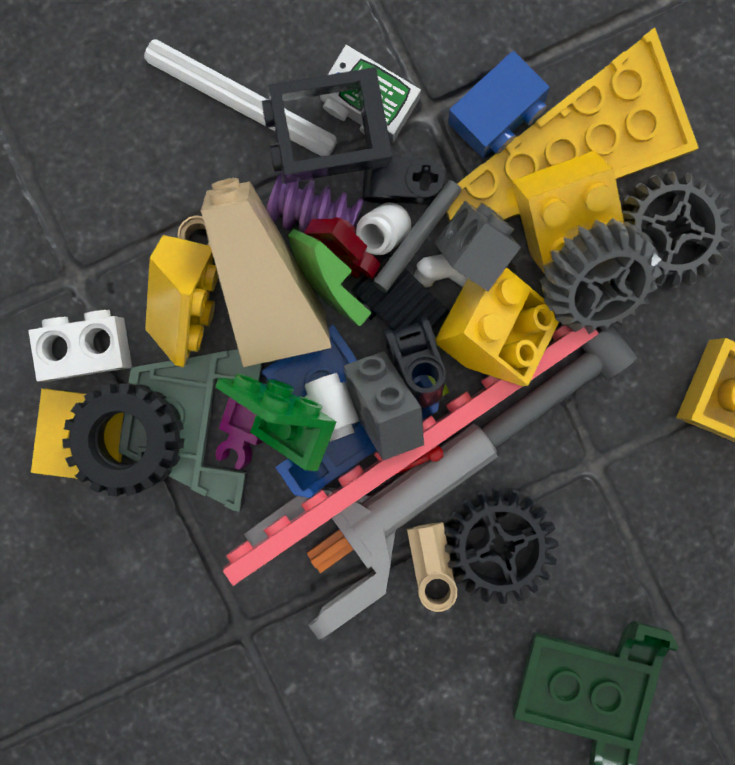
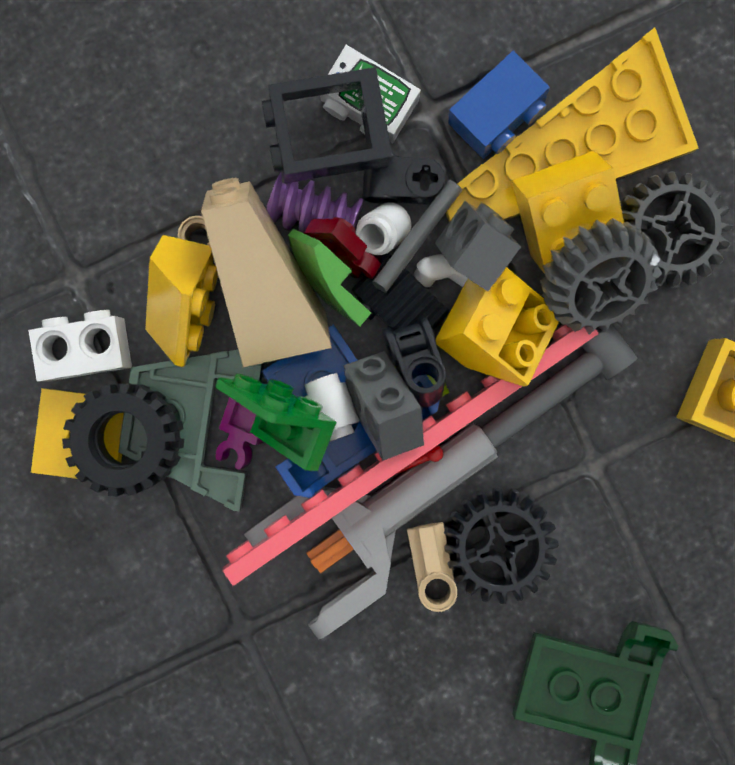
white axle [144,39,337,157] -> none

